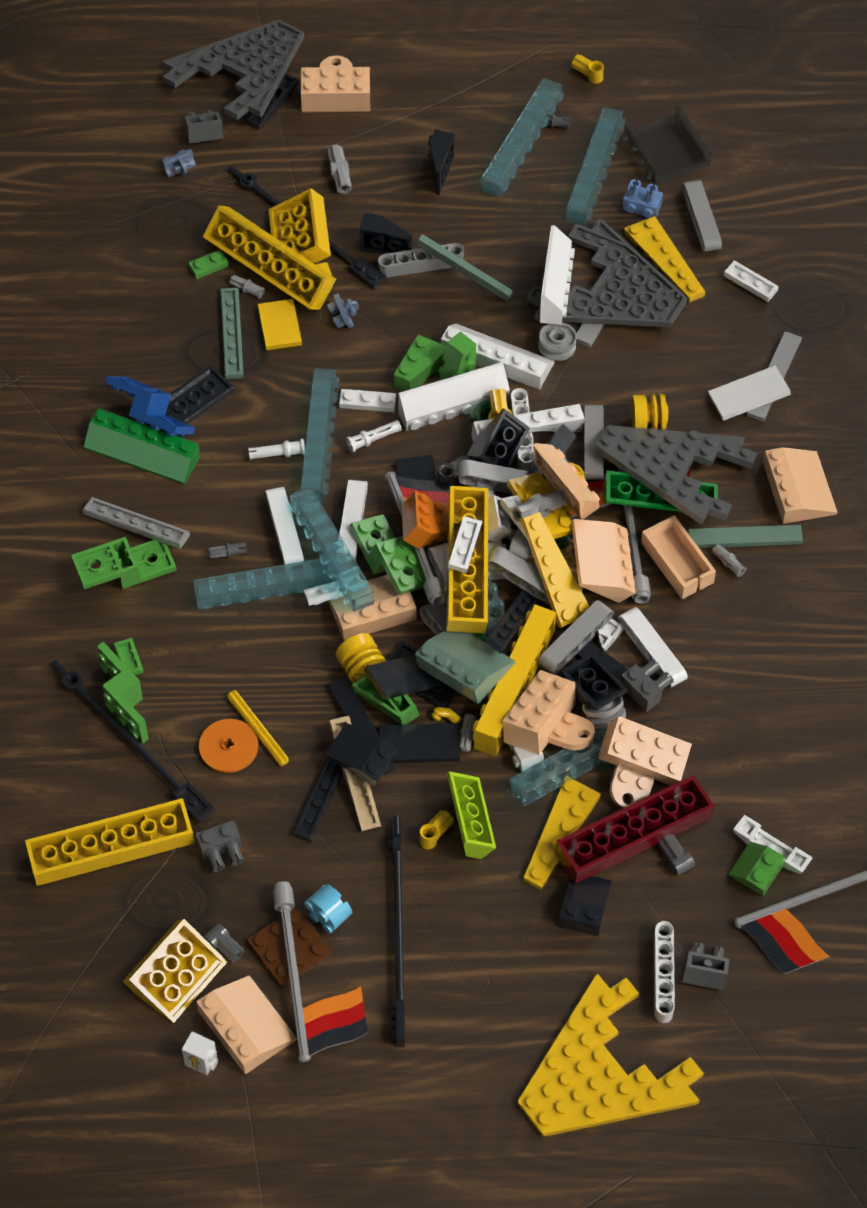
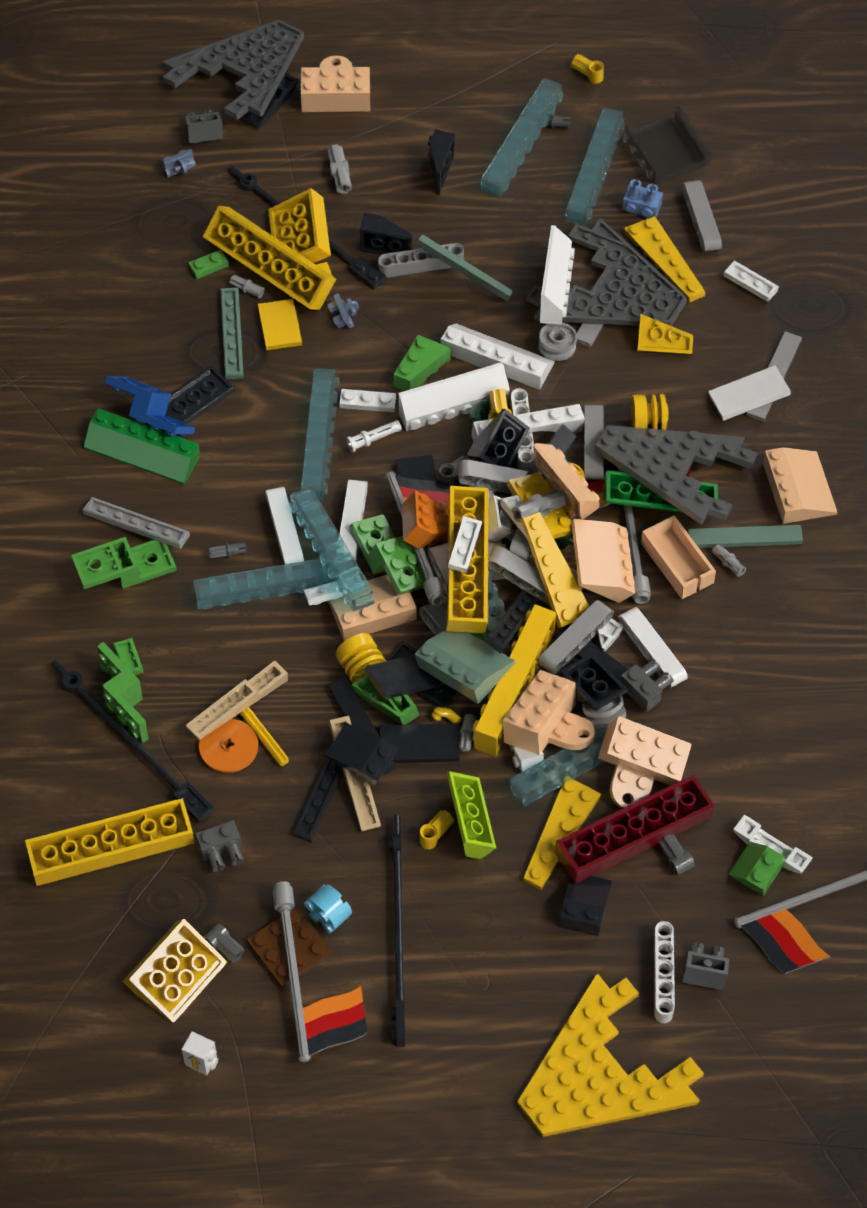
light nougat slope [196,976,297,1074] -> none
white pin [249,439,306,460] -> none
bright green wedge [435,331,476,382] -> none
none -> tan slope [186,661,288,740]
none -> yellow wing [638,313,693,354]

